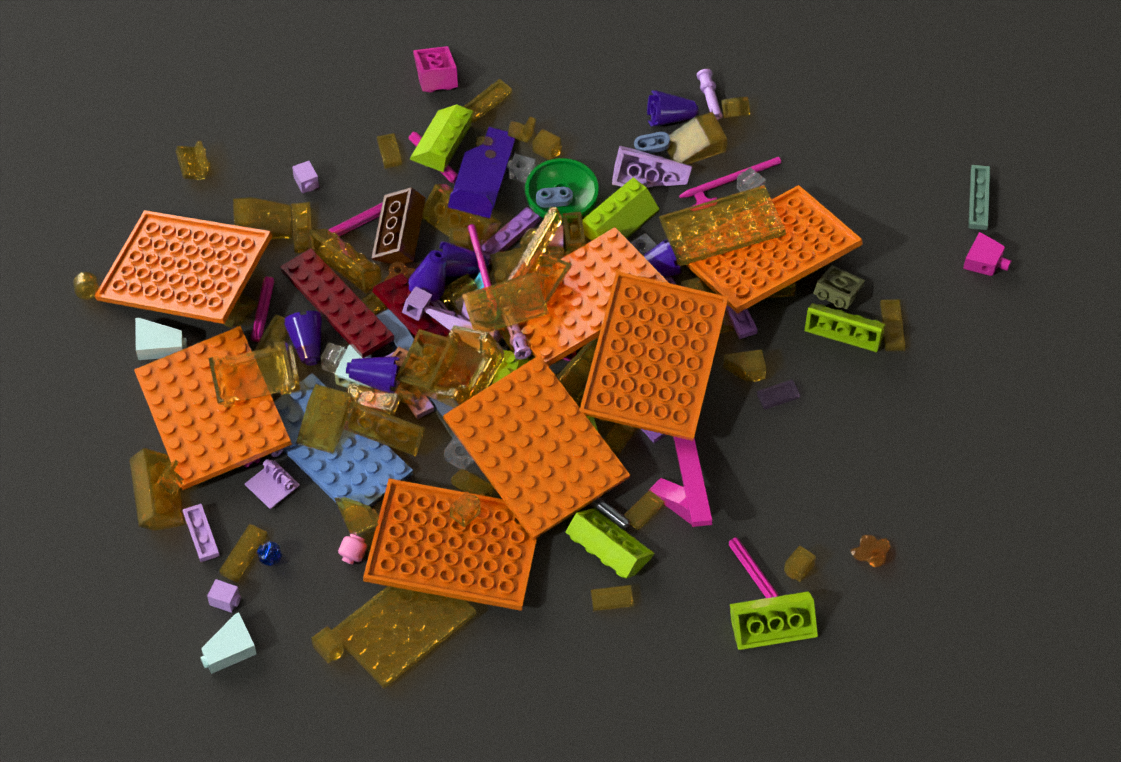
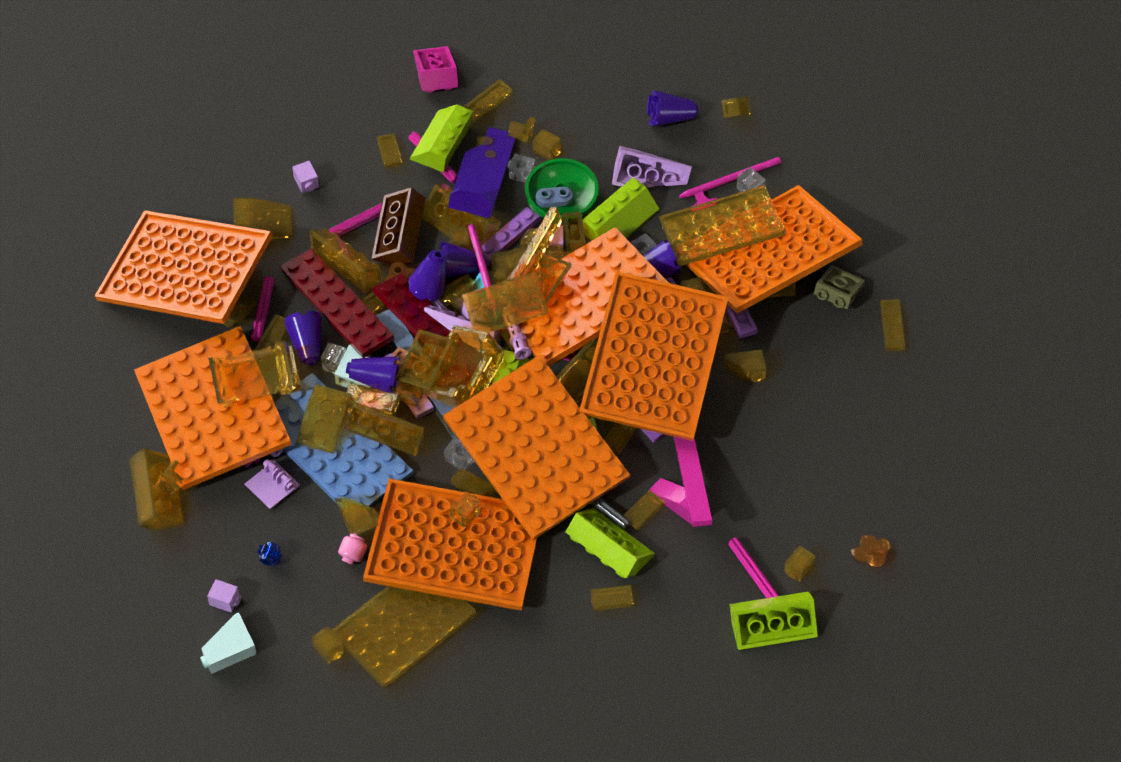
clear yellow head [73,272,99,300] -> none
light aqua slope [135,318,187,360] -> none
clear yellow bracket [175,141,210,180] -> none
lavender plate [183,504,220,562] -> none
clear yellow plate [219,524,267,582] -> none
clear yellow plate [292,202,313,253] -> none
lavender brick [402,286,432,321] -> none
sand blue plate [634,132,671,154] -> none
clear yellow slope [663,112,727,165] -> none
lavender pin [697,69,723,120] -> none
clear purple tile [757,380,800,410] -> none
lime slope [805,303,885,352] -> none
dark pink torso [963,232,1012,276] -> none
sand green plate [968,165,990,230] -> none

